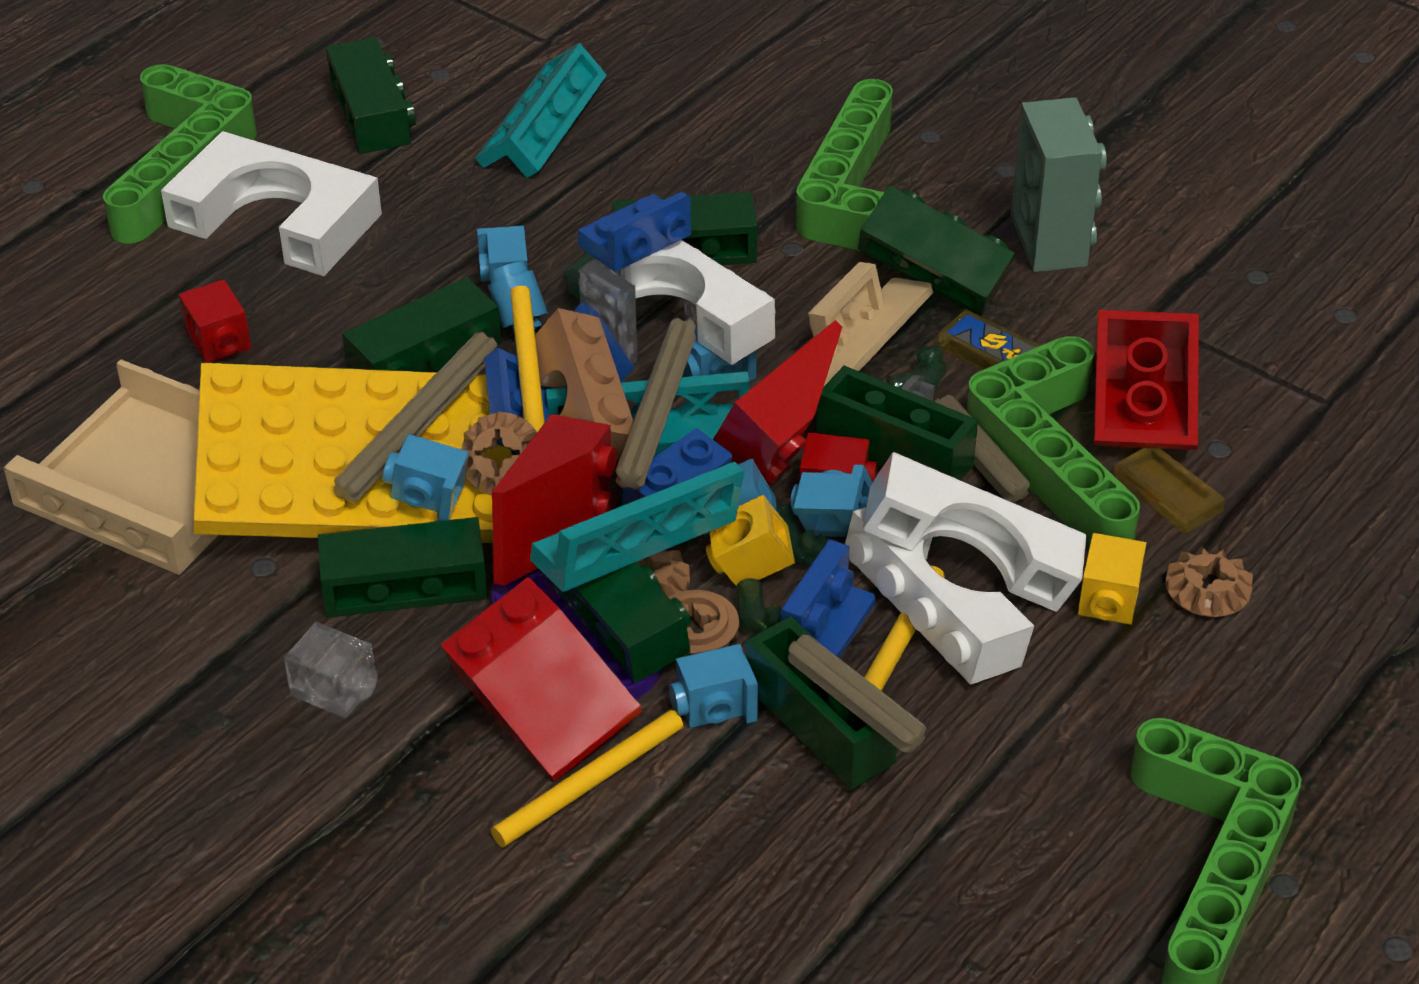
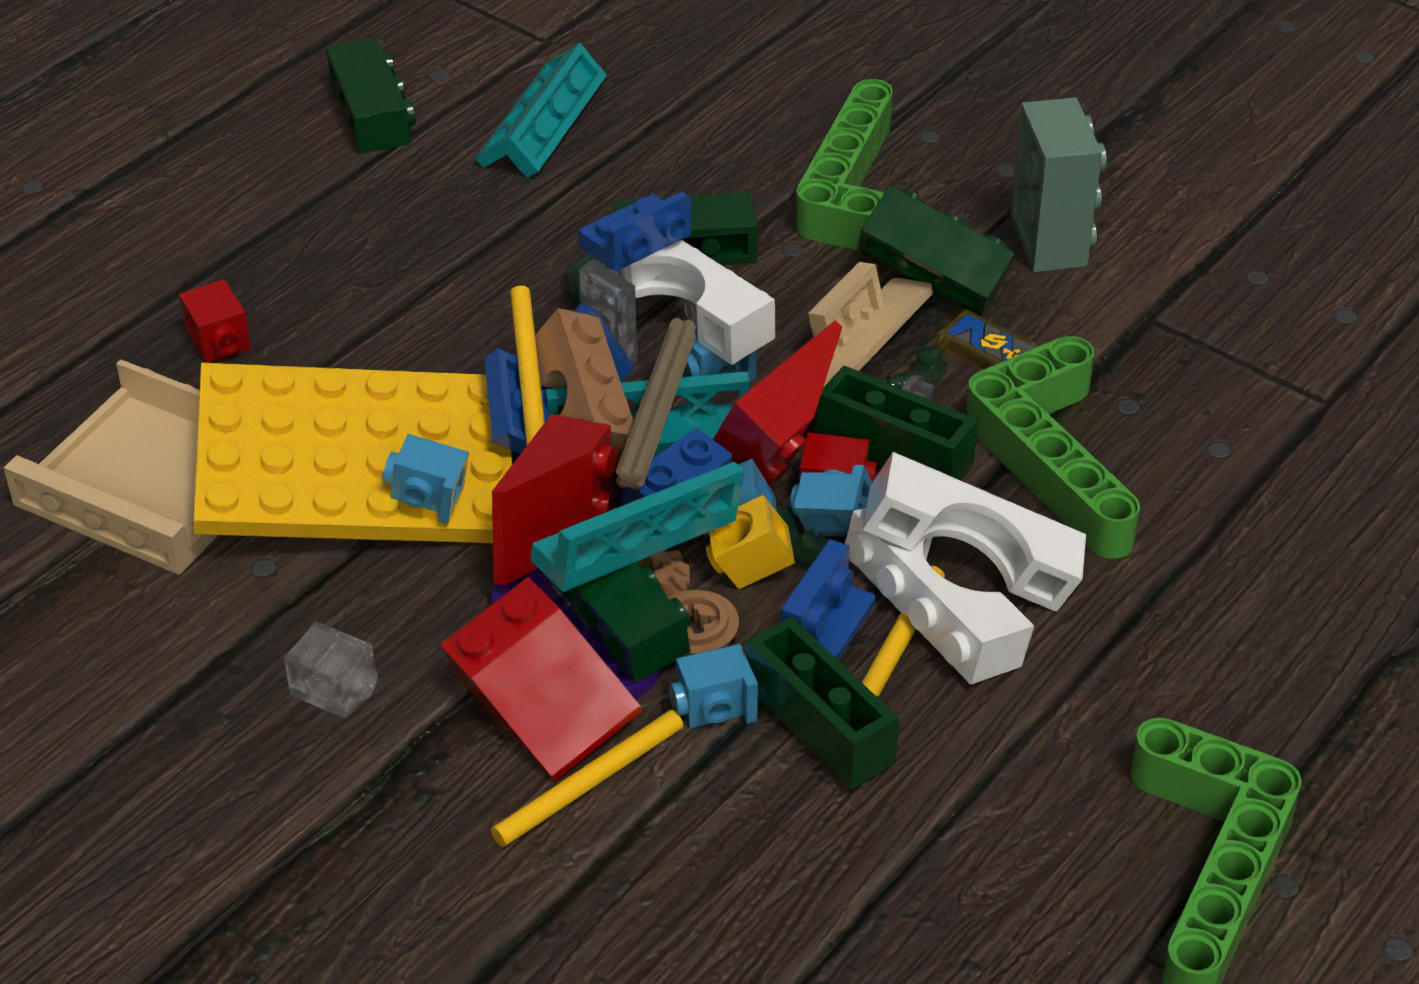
bright green beam [103,64,257,244] -> none
white arch [161,131,382,276] -> none
dark green brick [318,517,488,618] -> none
dark tan axle [334,332,497,503] -> none
dark green brick [342,277,501,373] -> none
medium nougat gear [461,411,537,495] -> none
dark azure brick [477,226,528,282] -> none
dark azure brick [487,260,548,334] -> none
clear green arm [736,578,781,635] -> none
dark tan axle [788,635,926,753] -> none
dark tan axle [934,394,1030,503] -> none
yellow brick [1078,533,1147,625] -> none
red slope [1093,310,1199,450] -> none
clear yellow tile [1114,448,1225,534] -> none
medium nougat gear [1166,546,1253,617] -> none

